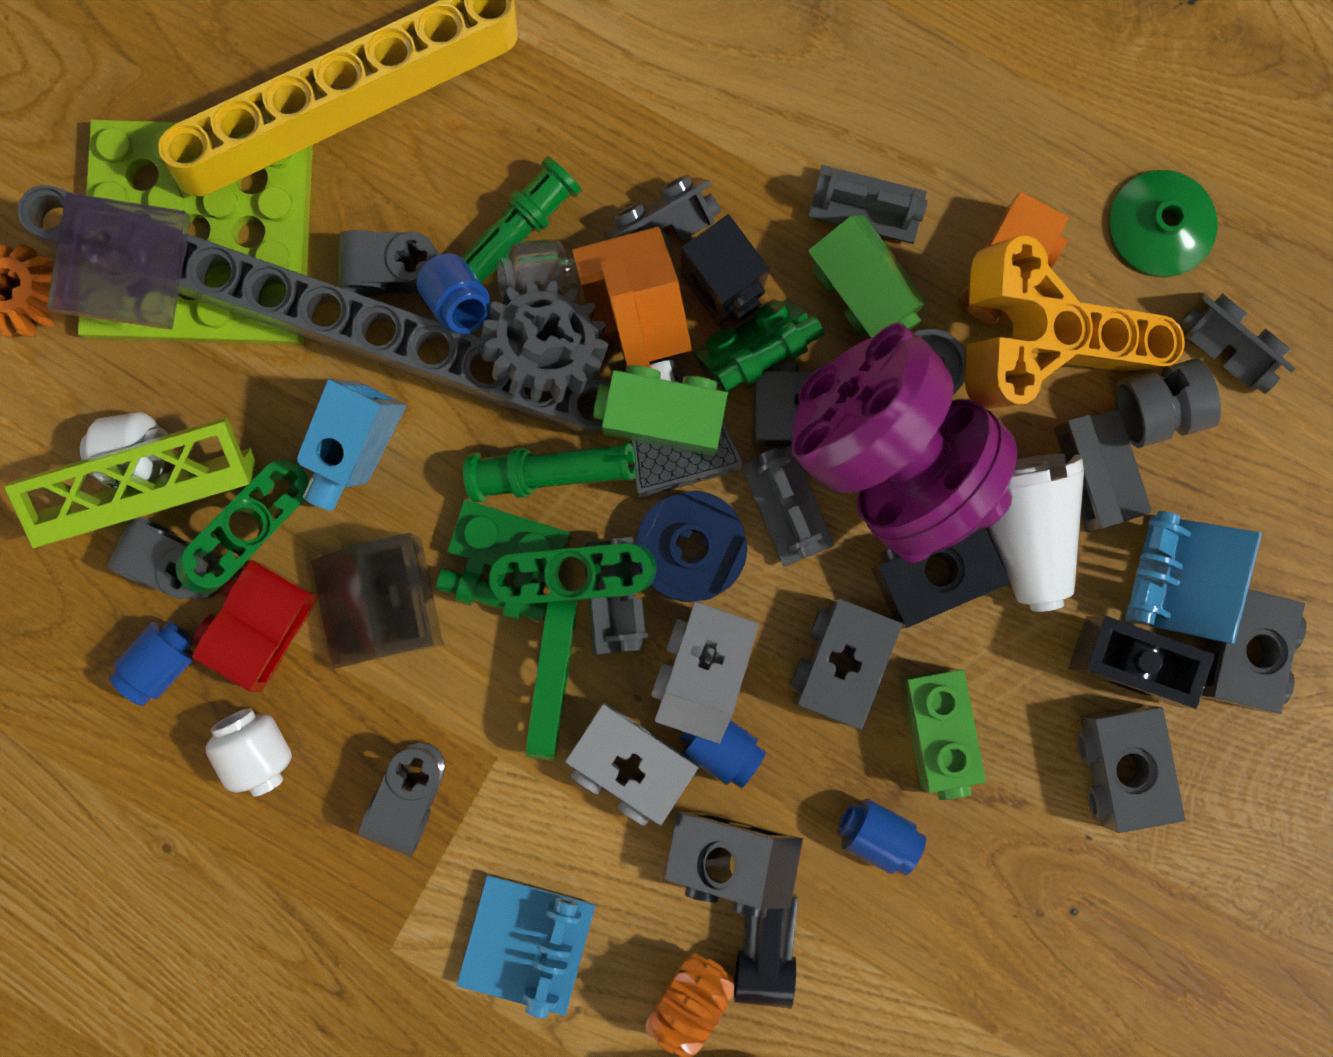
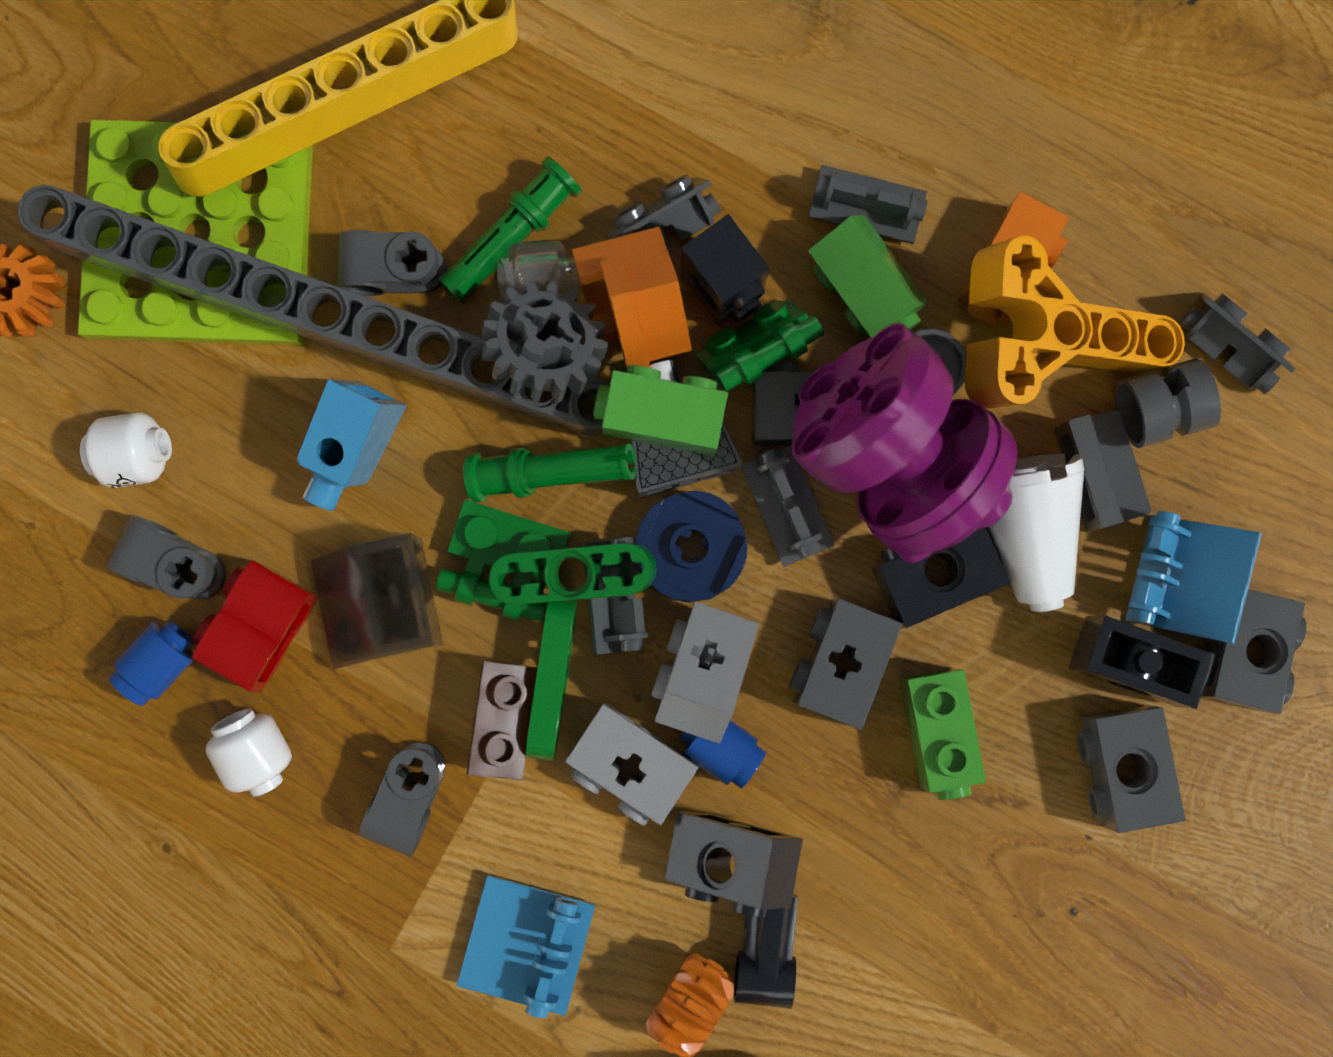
lime fence [4,417,259,548] -> none
tile [47,192,191,330] -> none
green beam [176,460,309,594] -> none
blue brick [416,254,490,334] -> none
blue brick [837,798,926,876] -> none
green dish [1108,170,1218,278] -> none
none -> hinge [466,661,538,780]

